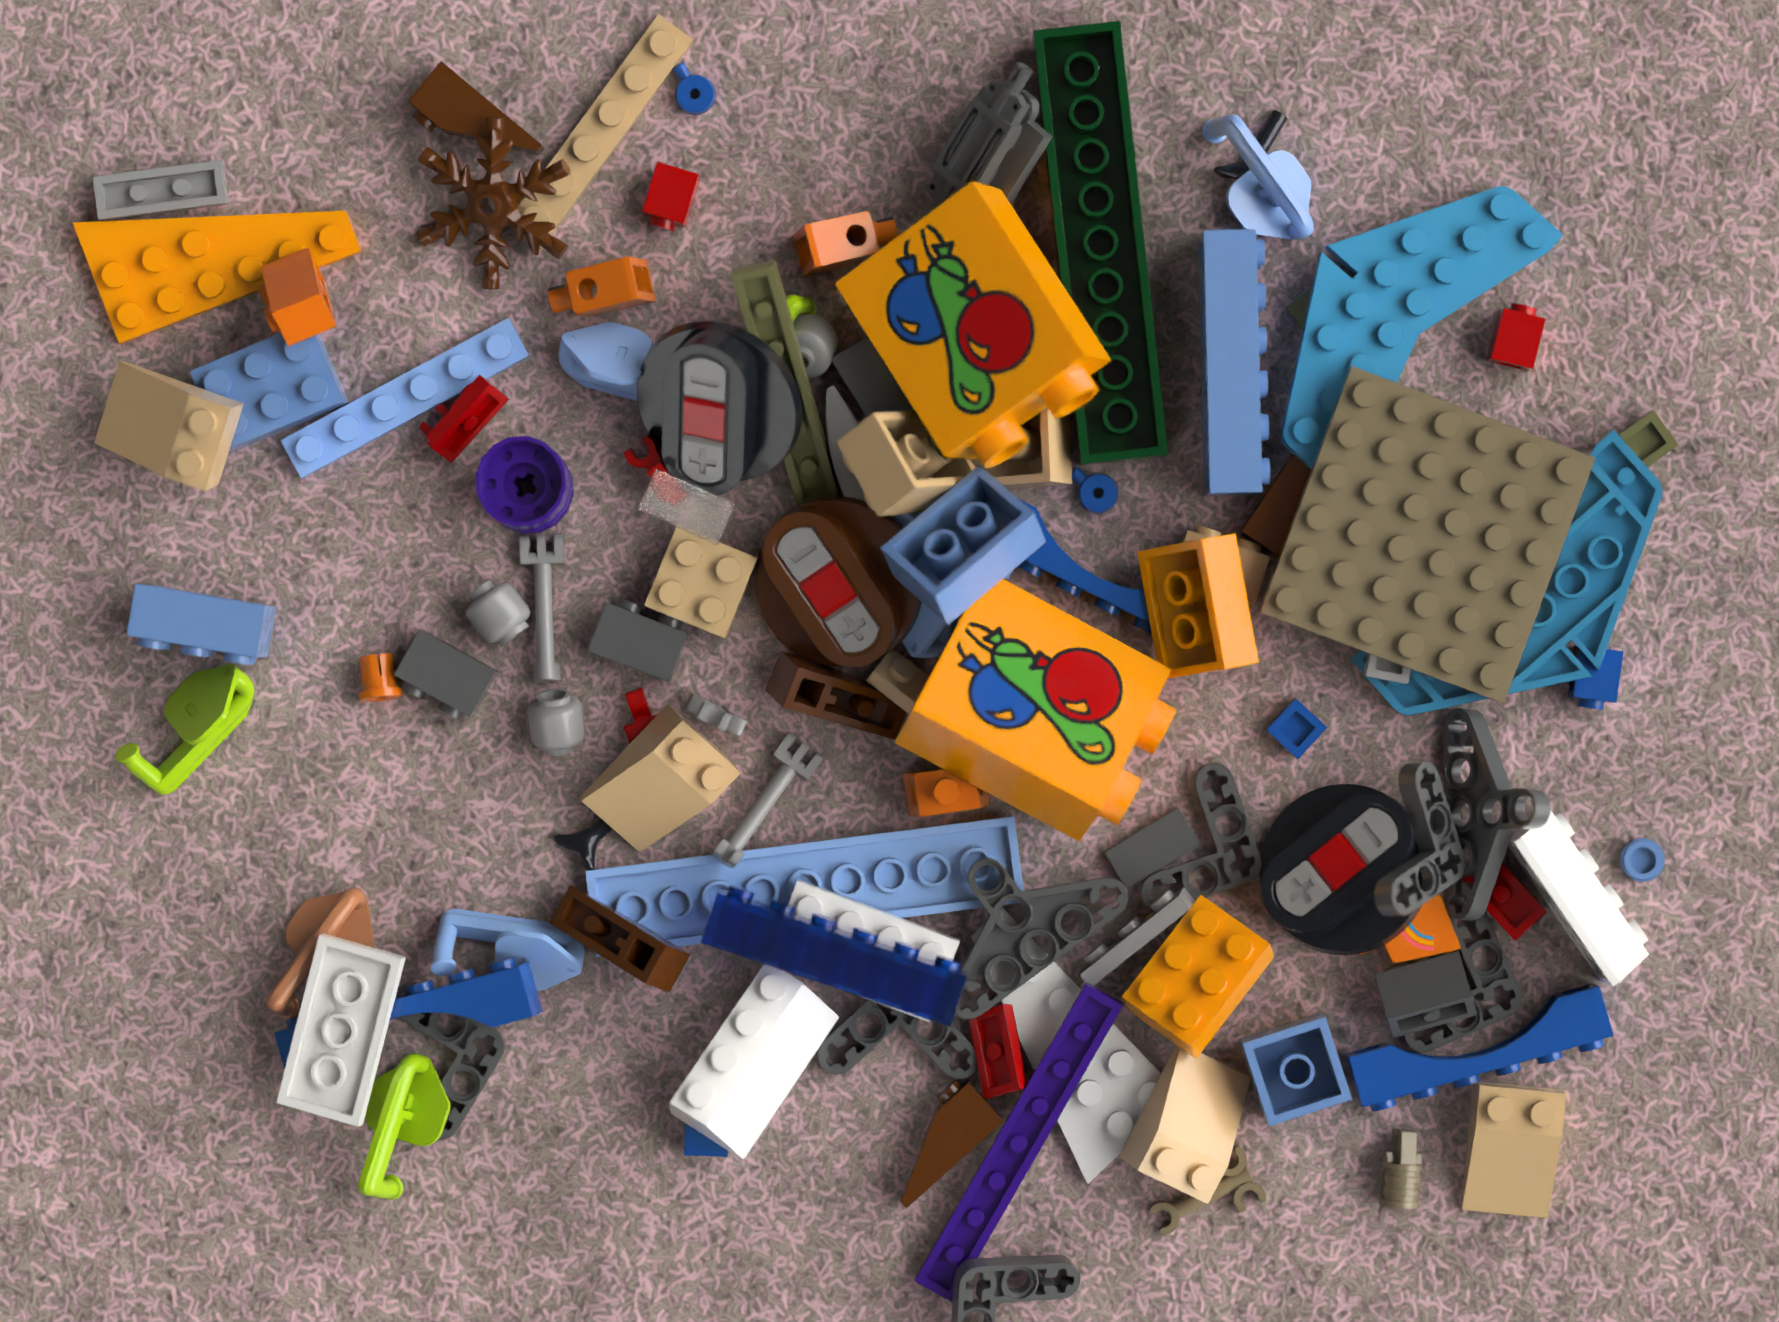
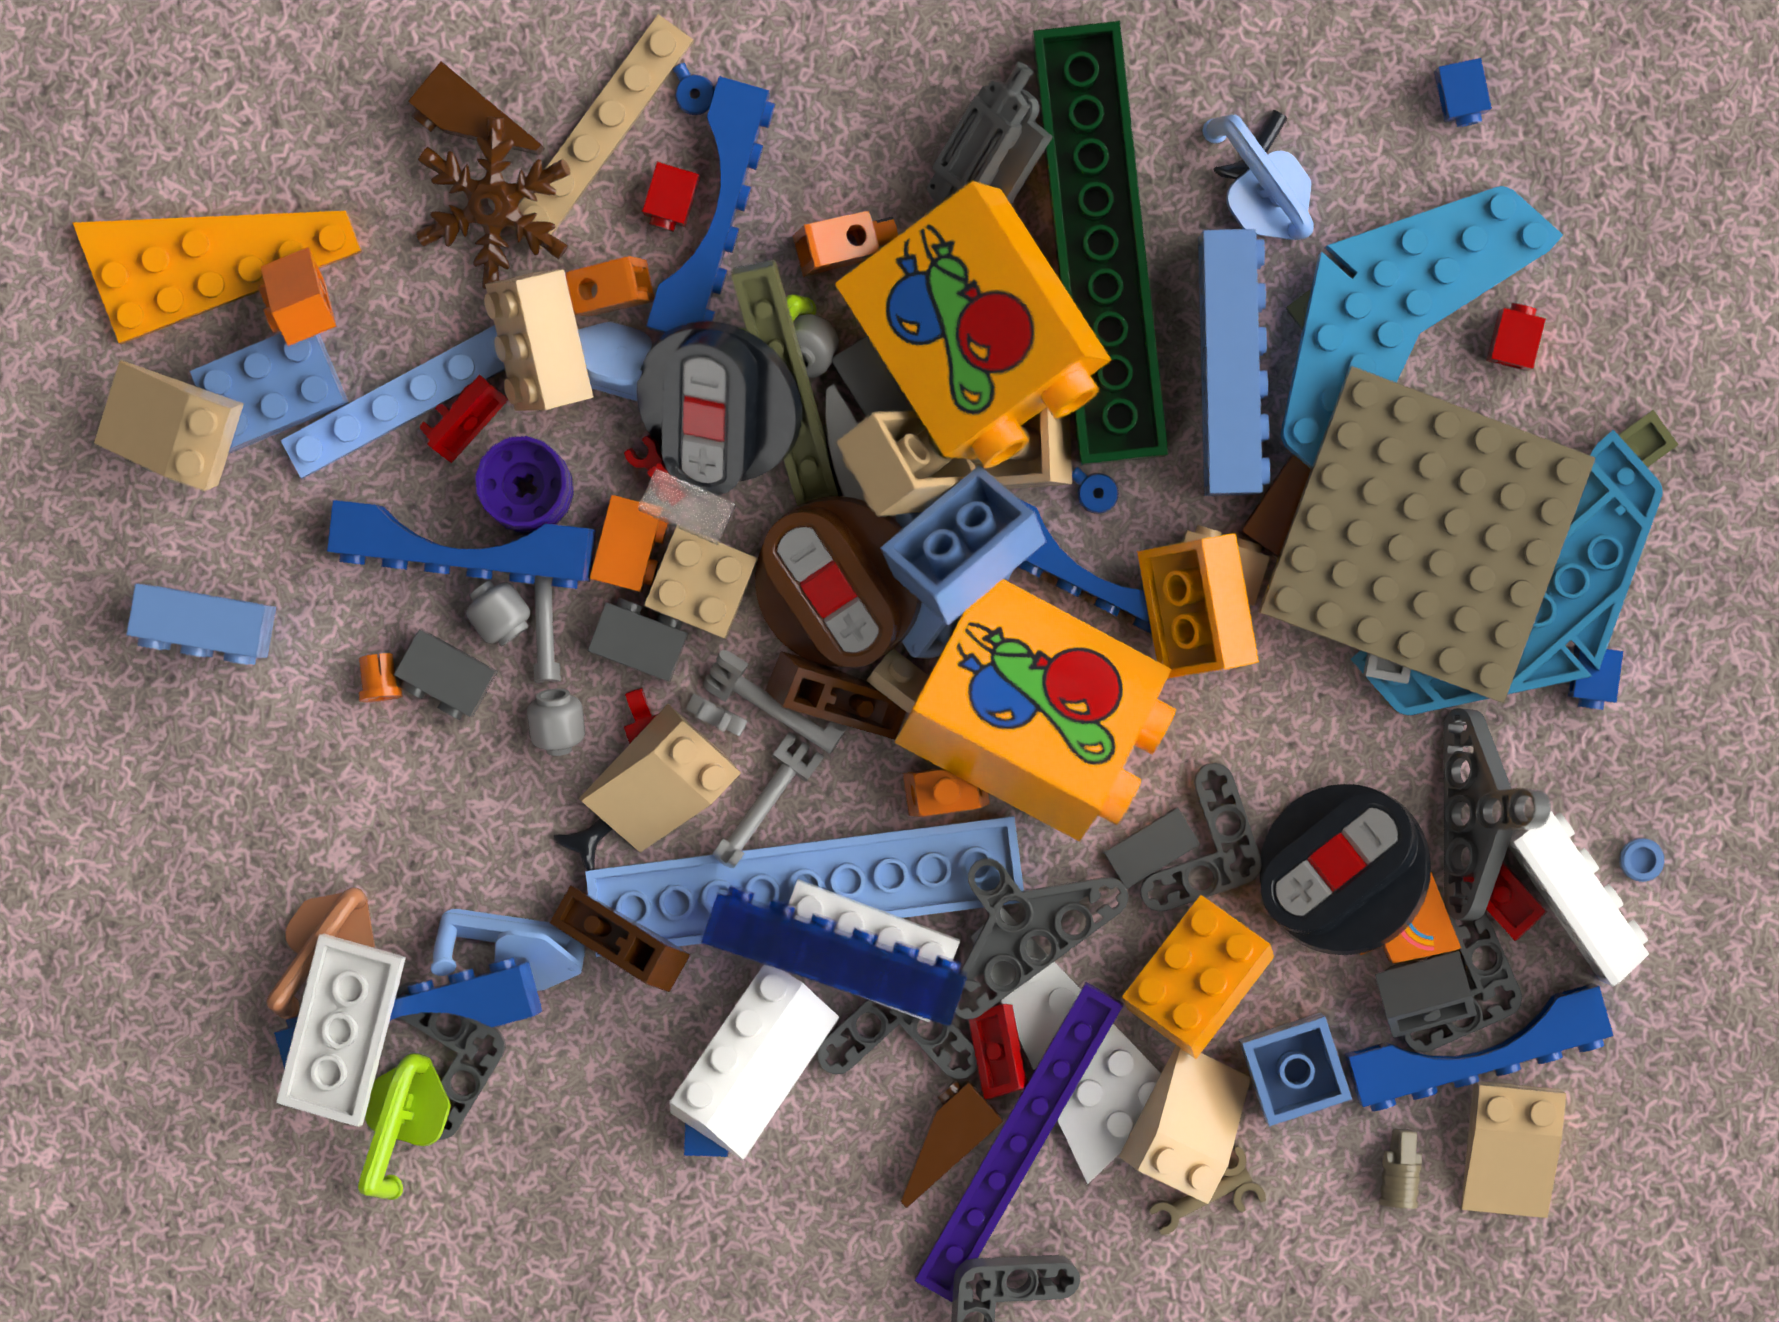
light grey plate [92,160,229,221] -> none
lime piece [115,664,255,795] -> none
light grey plate [1080,887,1195,986] -> none
blue plate [1265,698,1328,759] -> none
dark grey beam [1374,761,1465,916] -> none
none -> blue arch [327,500,596,589]
none -> brick [484,269,593,411]
none -> orange brick [590,495,669,592]
none -> blue arch [647,76,775,334]
none -> light grey hinge [703,650,847,754]
none -> blue brick [1434,58,1492,127]

